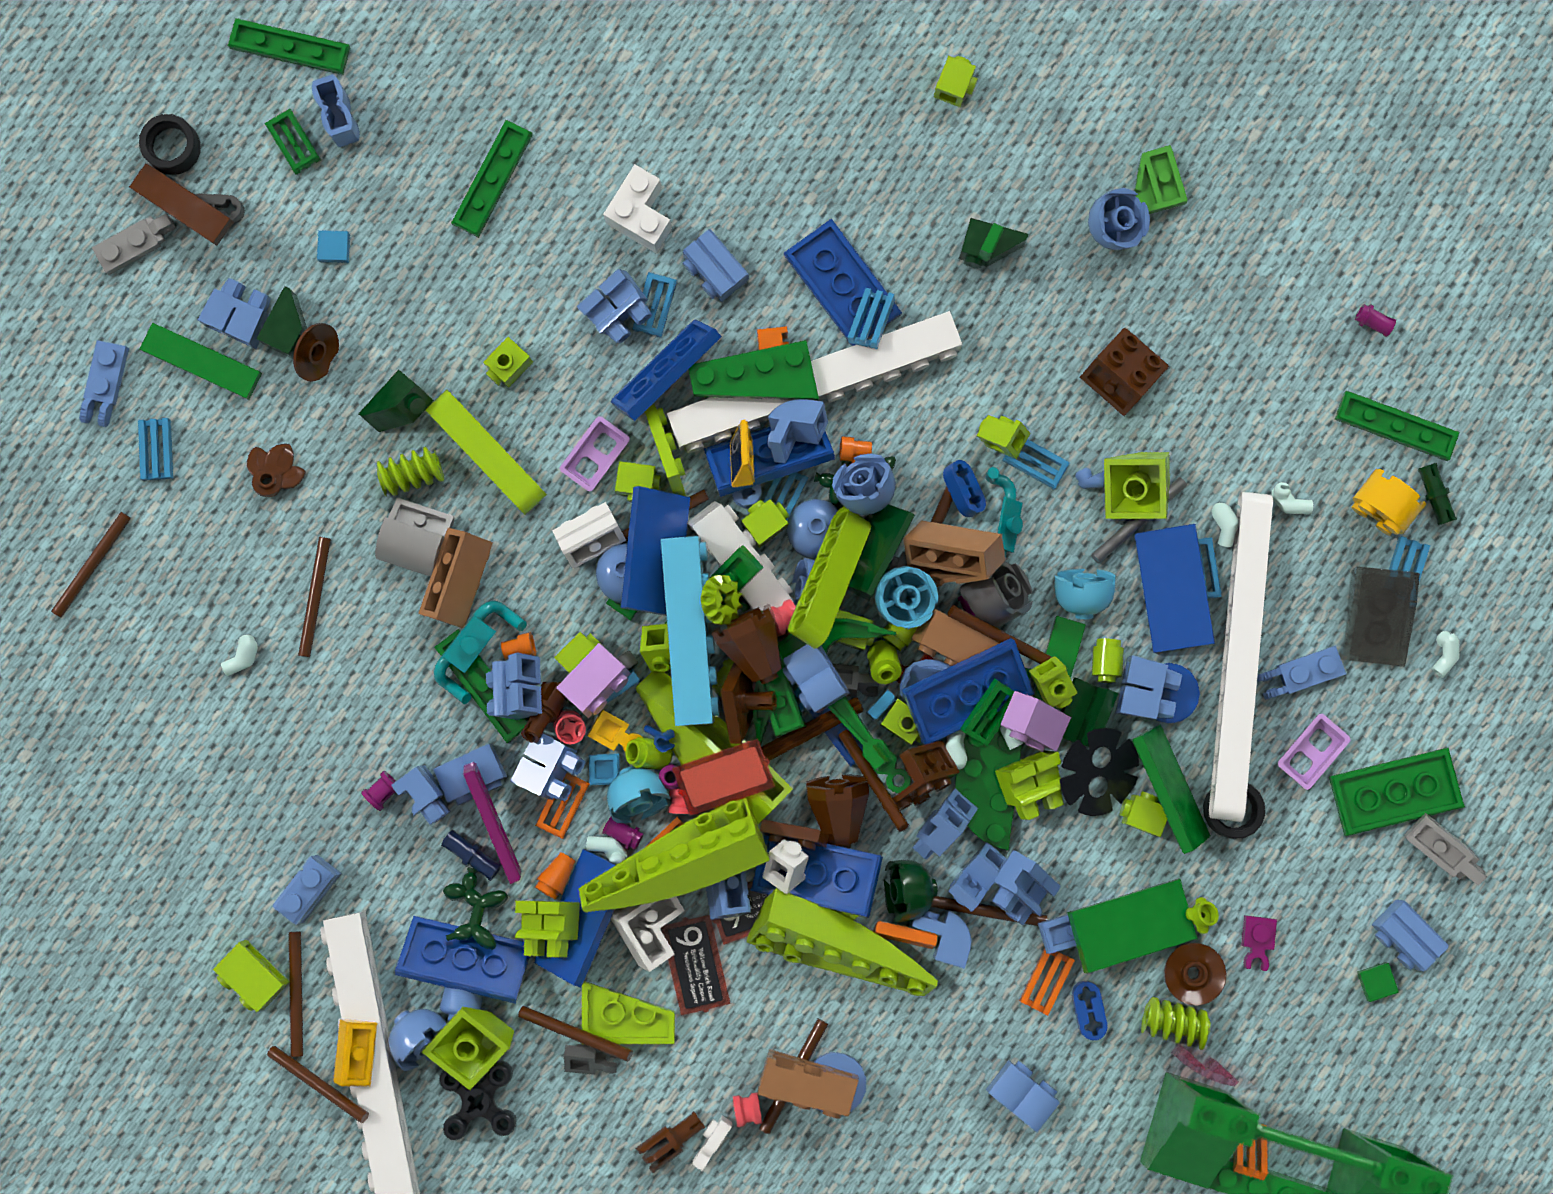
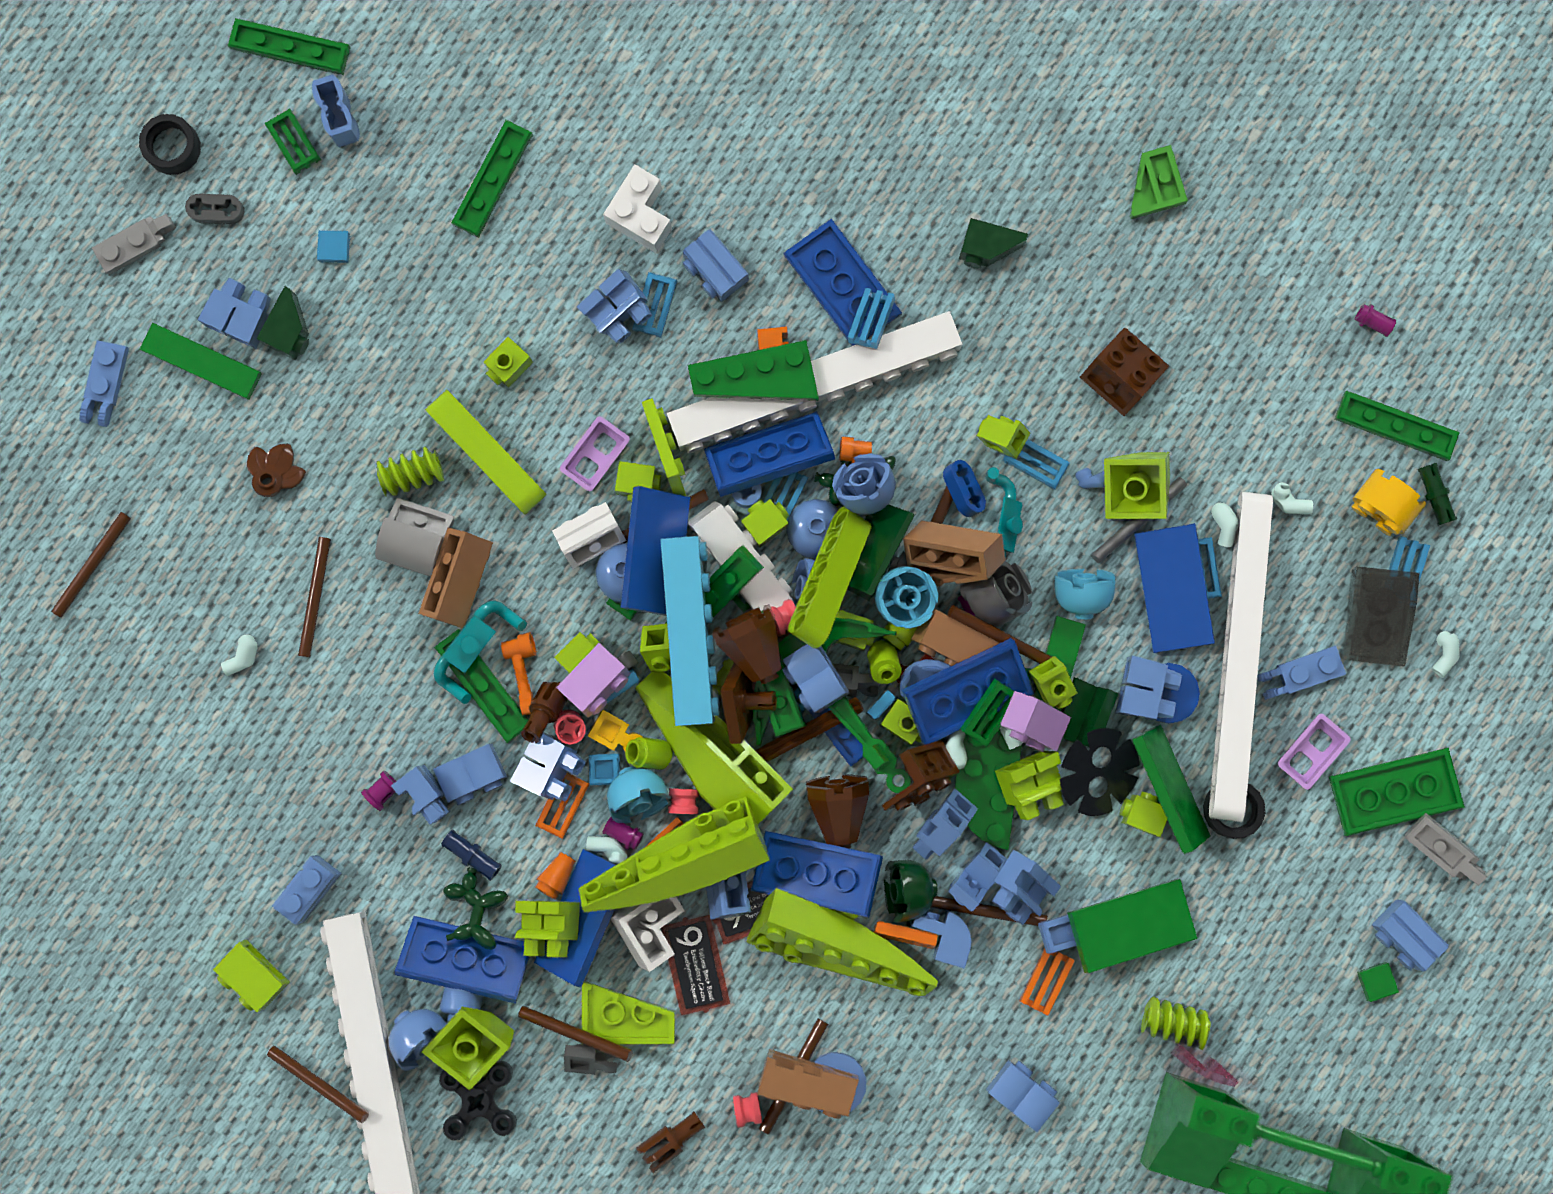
reddish brown slope [129,163,234,246] -> none
dark azure tile [138,418,173,481] -> none
reddish brown bar [288,931,303,1057] -> none
reddish brown dish [293,323,339,382] -> none
yellow slope [334,1019,377,1086] -> none
dark green slope [358,369,434,432] -> none
magenta tile [463,762,521,884] -> none
medium blue hips [486,652,542,720] -> none
blue tile [610,319,722,421] -> none
blue hand [644,725,675,752] -> none
magenta pin [659,765,683,790] -> none
clear red piece [672,738,775,816] -> none
white plate [692,1115,732,1171] -> none
lime gear [701,575,743,625] -> none
yellow slope [730,419,755,487] -> none
reddish brown plate [760,819,829,851] -> none
white brick [762,839,809,894] -> none
medium blue brick [768,399,828,464] -> none
reddish brown bar [839,730,909,832] -> none
lime brick [933,55,978,108] -> none
green tile [978,223,1004,261] -> none
blue beam [1072,981,1107,1040] -> none
medium blue cylinder [1088,188,1150,250] -> none
lime brick [1092,638,1124,683] -> none
reddish brown dish [1164,943,1226,1006] -> none
lime plate [1186,897,1219,934] -> none
orange tile [1233,1124,1268,1181] -> none
magenta plate [1241,915,1277,971] -> none

